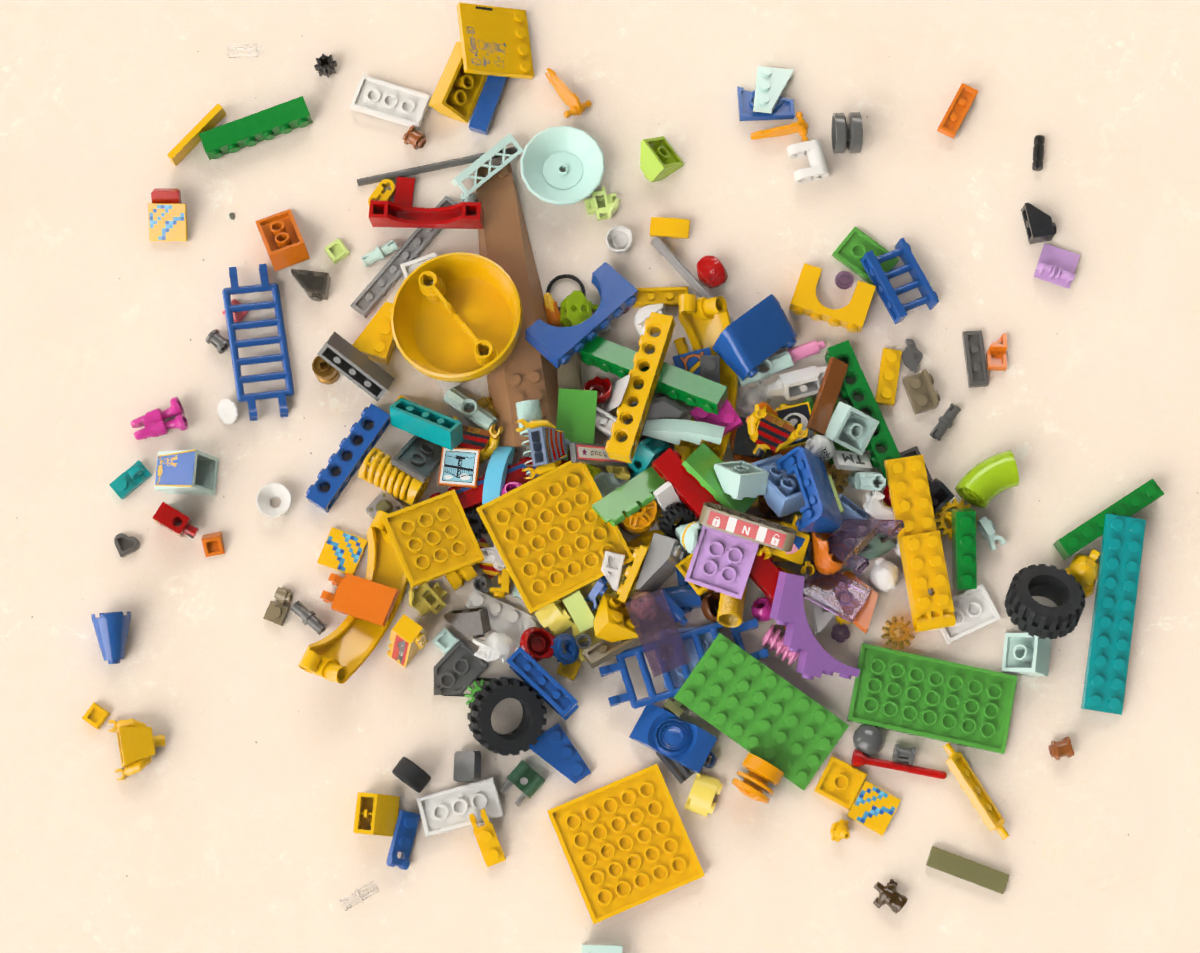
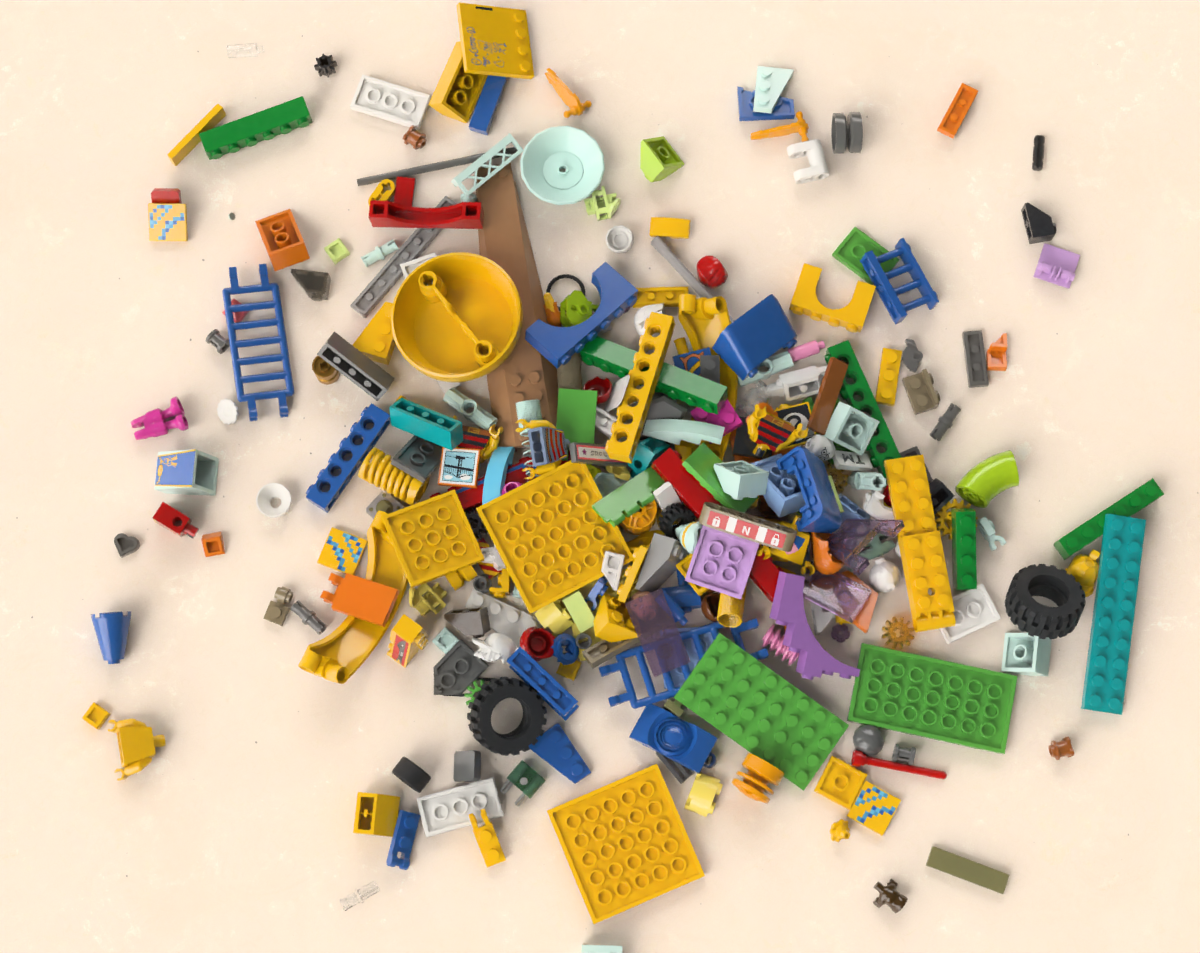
teal hinge [109,460,152,500] -> none
clear yellow hand [477,397,499,418] -> none
dark pink piece [751,597,773,622] -> none
clear purple plate [835,271,854,290] -> none
yellow plate [943,742,1010,840] -> none

